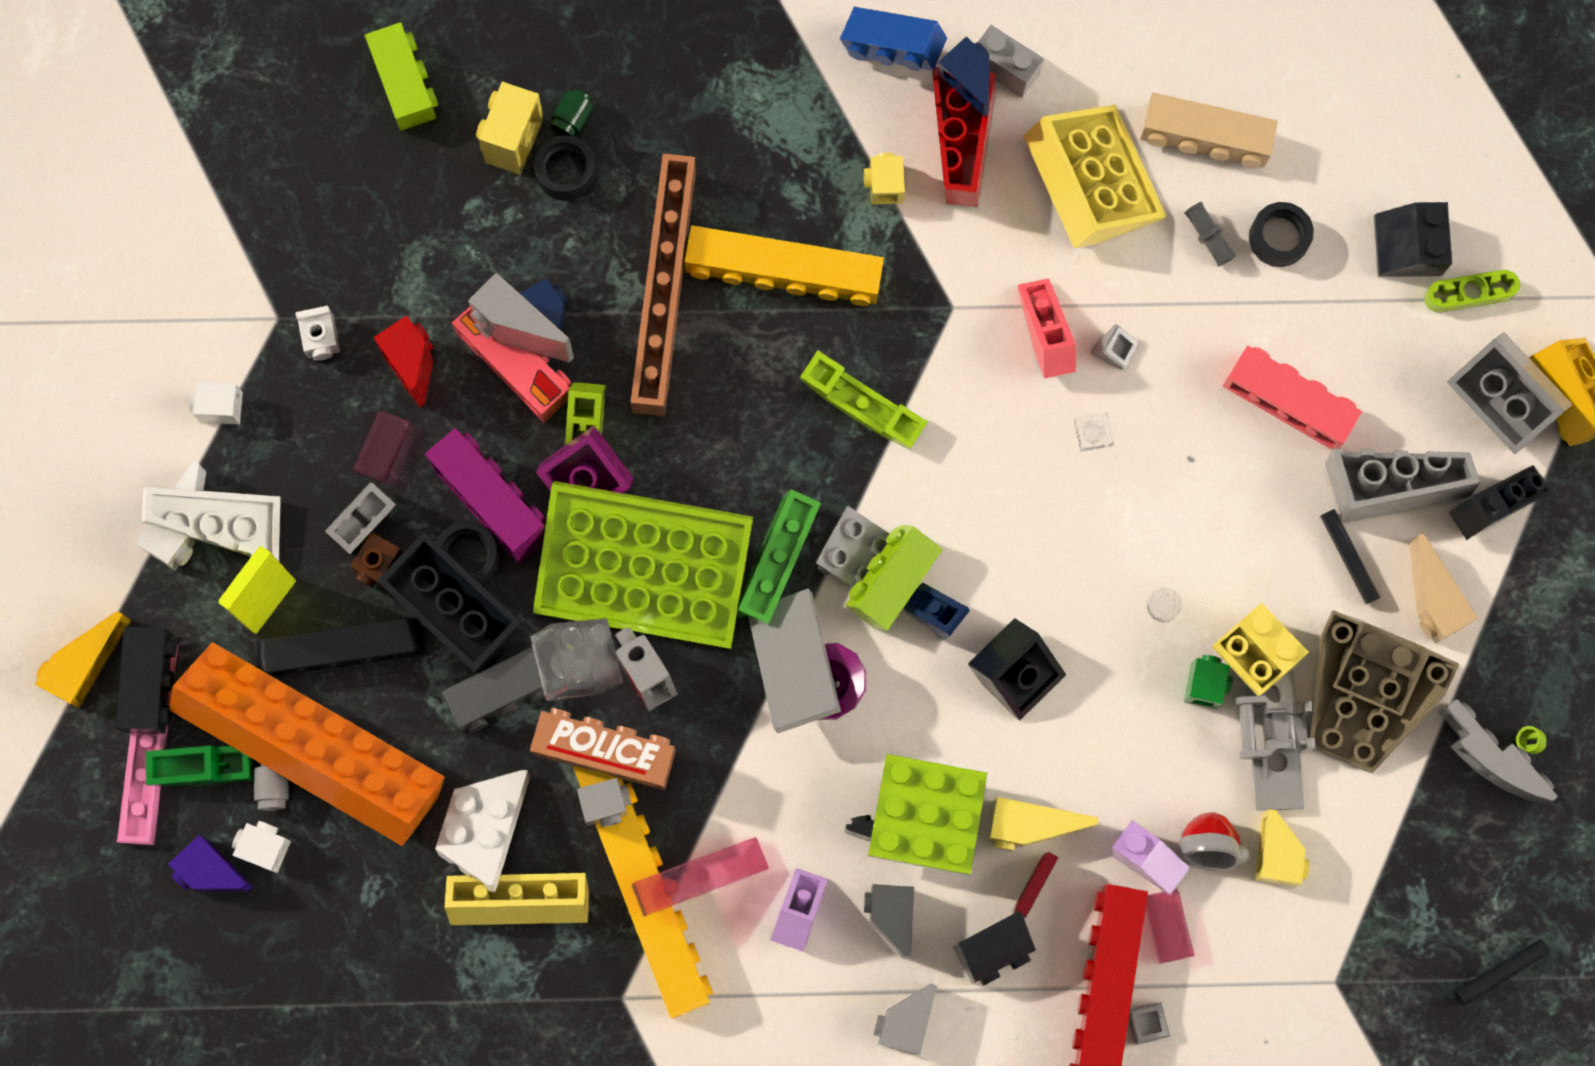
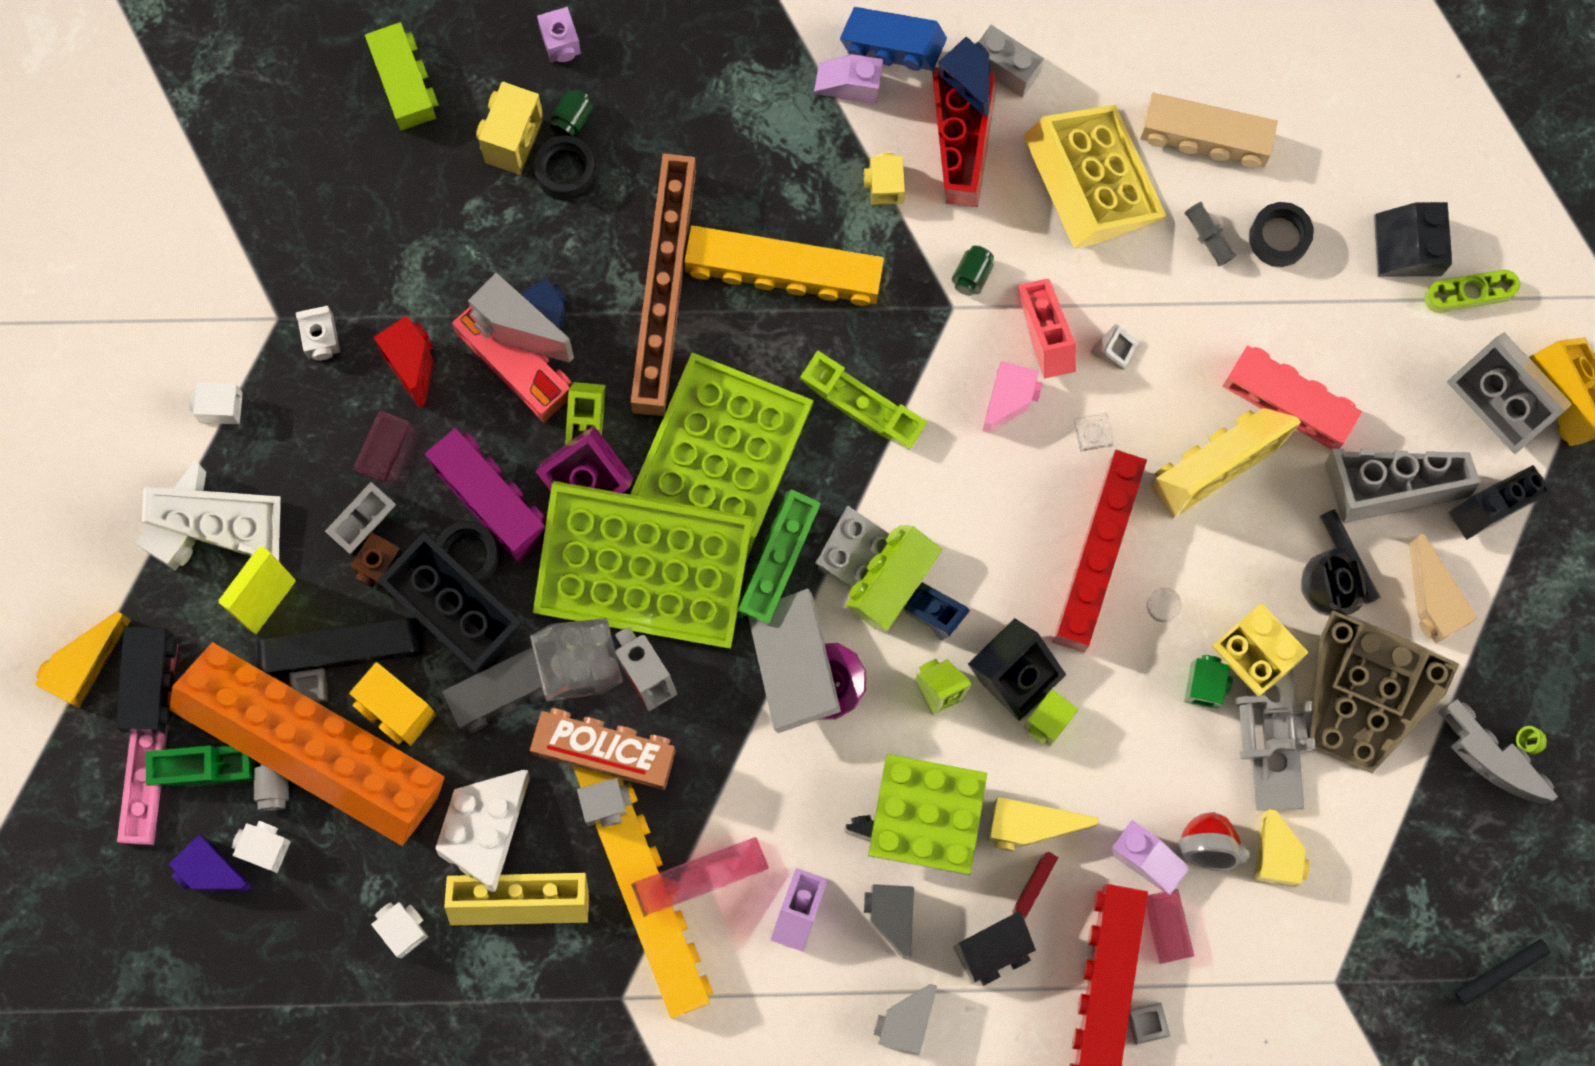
none -> light grey tile [289,668,329,704]
none -> yellow brick [349,662,437,746]
none -> white brick [371,902,429,959]
none -> lavender brick [537,7,581,63]
none -> lime plate [630,352,813,565]
none -> lavender slope [814,54,883,104]
none -> lime slope [915,659,971,715]
none -> dark green brick [952,245,994,296]
none -> bright pink slope [982,361,1042,433]
none -> lime brick [1024,689,1079,746]
none -> red brick [1052,450,1147,653]
none -> light yellow slope [1151,408,1301,518]
none -> black cylinder [1301,548,1366,616]

